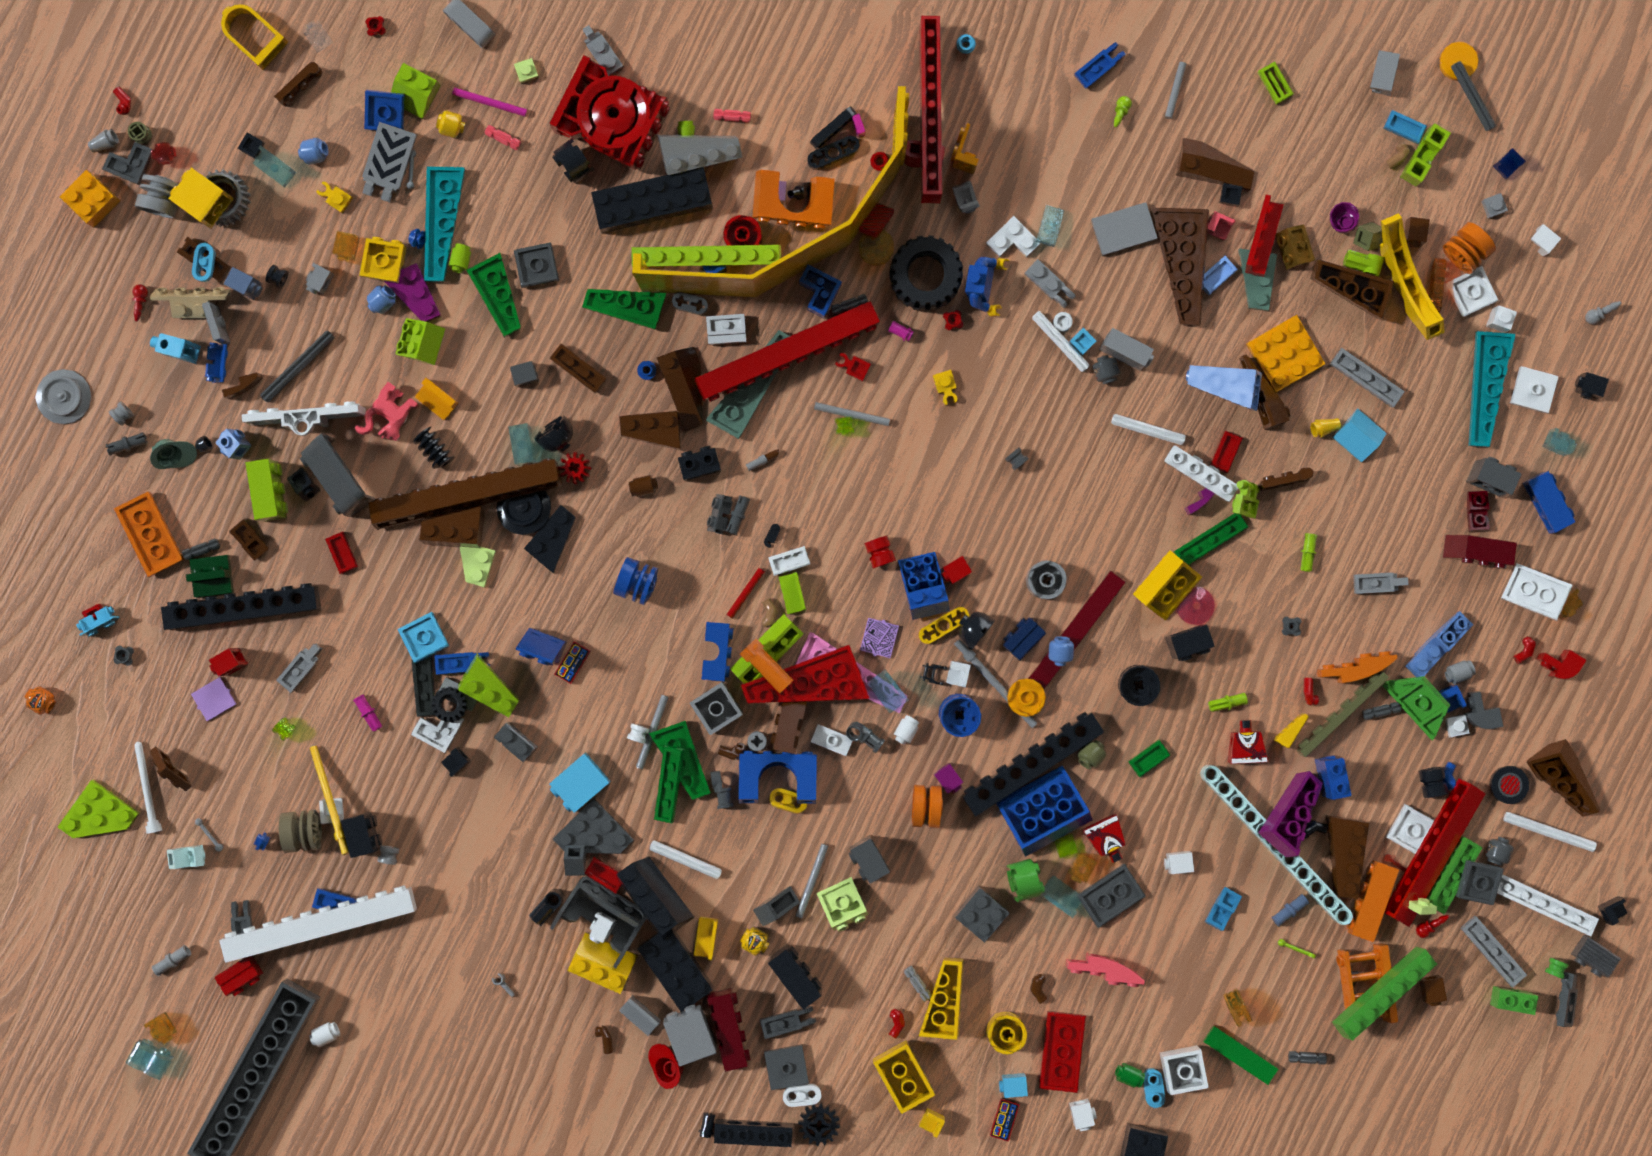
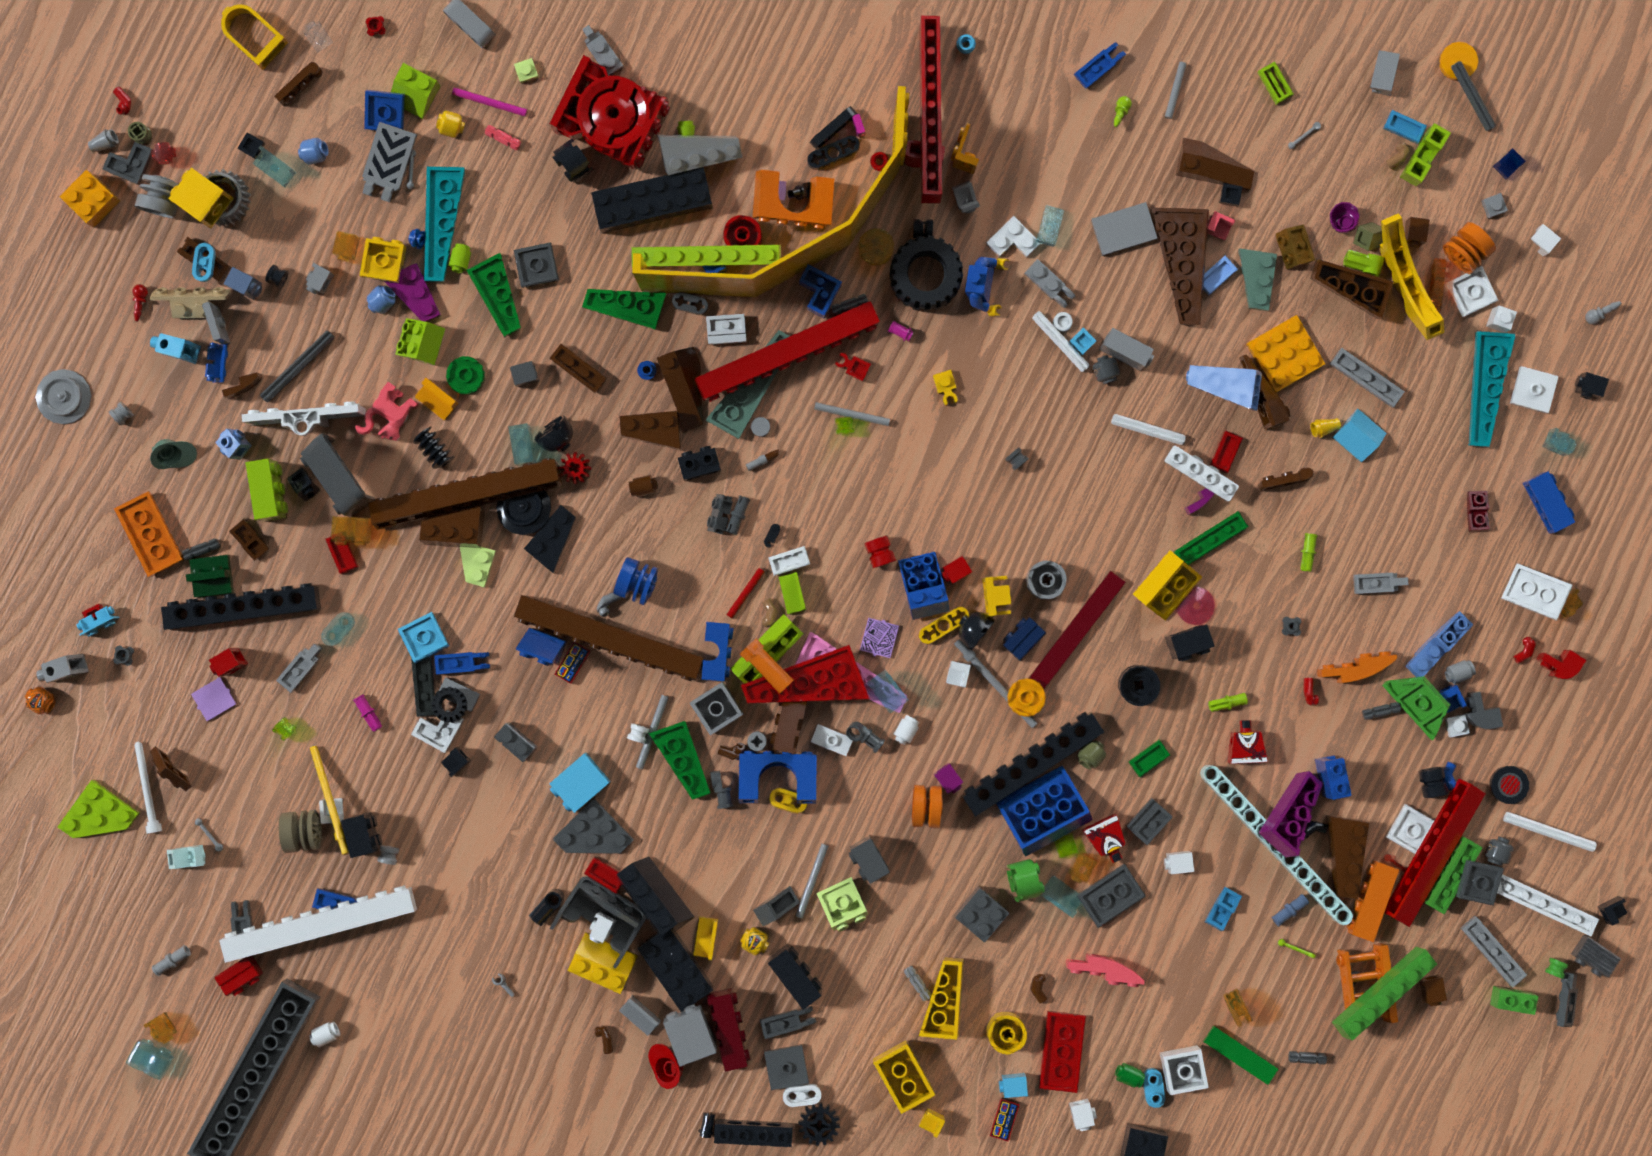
dark grey pin [106,432,148,456] -> none
black hinge [195,436,212,452] -> none
blue plate [253,832,270,851] -> none
yellow plate [316,182,353,214] -> none
lime wedge [458,653,519,718] -> none
dark grey brick [564,845,586,876] -> none
white axle [650,840,722,879] -> none
green tile [654,745,684,824] -> none
coral axle [713,109,751,123] -> none
red tile [859,203,894,238] -> none
red arm [889,1009,905,1039] -> none
black piece [920,663,947,685] -> none
blue wheel [938,693,981,737] -> none
red plate [943,310,964,331] -> none
medium blue head [1048,636,1074,666] -> none
lime plate [1232,480,1260,519] -> none
red fence [1245,194,1284,277] -> none
yellow slope [1273,713,1309,748] -> none
olive plate [1296,672,1389,757] -> none
yellowish green plate [1408,898,1437,915] -> none
red bar [1415,915,1449,938] -> none
dark red wedge [1443,535,1517,569] -> none
dark grey brick [1466,457,1522,497] -> none
reddish brown wedge [1526,739,1600,817] -> none
none -> light grey torso [36,654,89,683]
none -> clear light blue plate [321,612,355,646]
none -> clear yellow brick [331,516,371,547]
none -> green tile [446,356,485,395]
none -> reddish brown brick [514,595,704,681]
none -> light grey arm [597,593,621,617]
none -> light grey tile [751,417,770,437]
none -> black wheel [913,219,933,238]
none -> yellow panel [982,576,1011,616]
none -> dark grey plate [1126,798,1173,845]
none -> light grey hinge [1288,122,1321,149]

